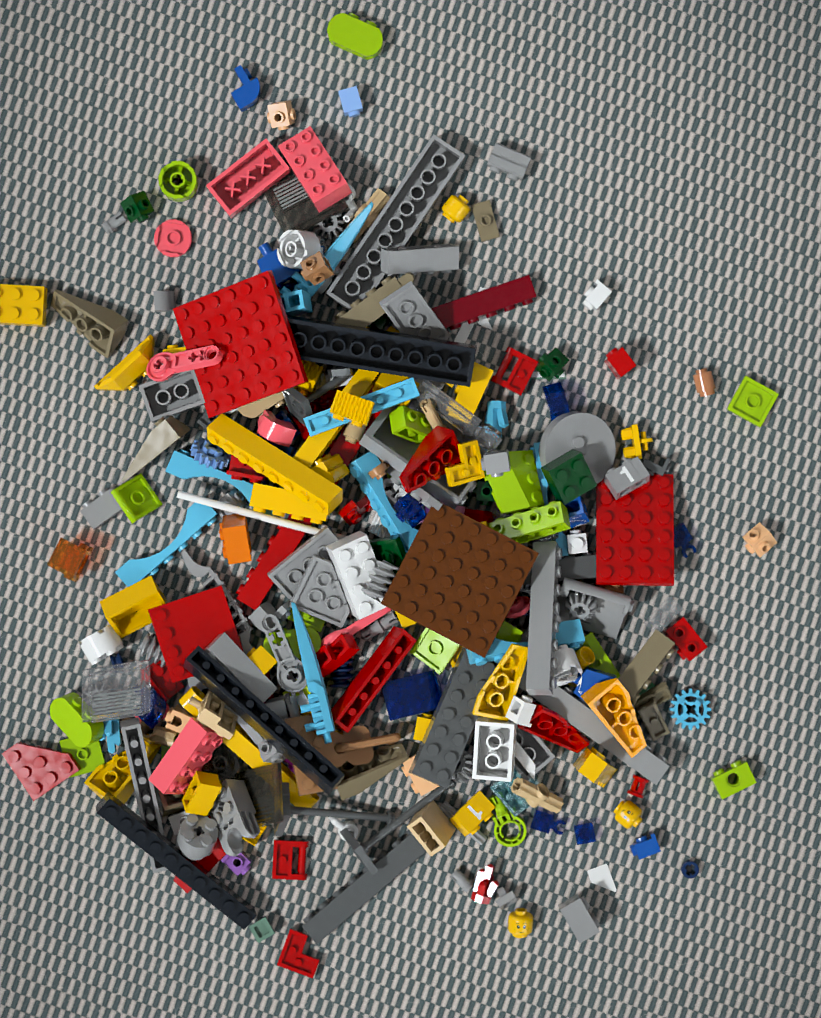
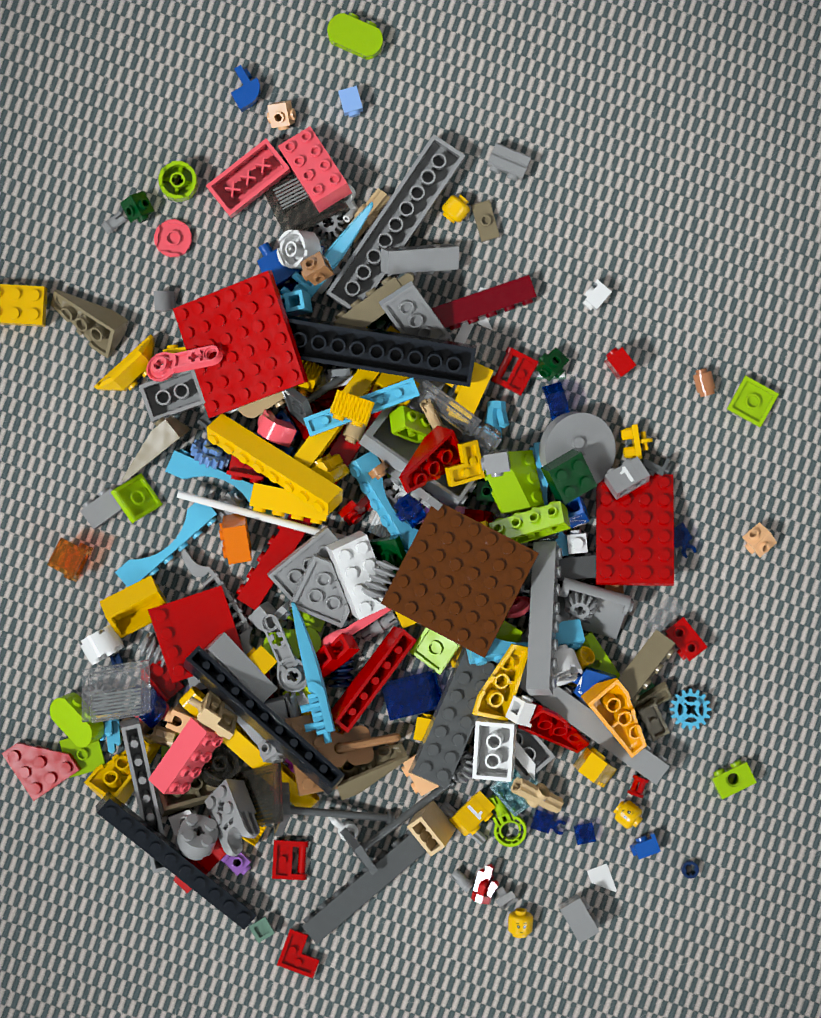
yellow brick [182,771,222,816] -> none

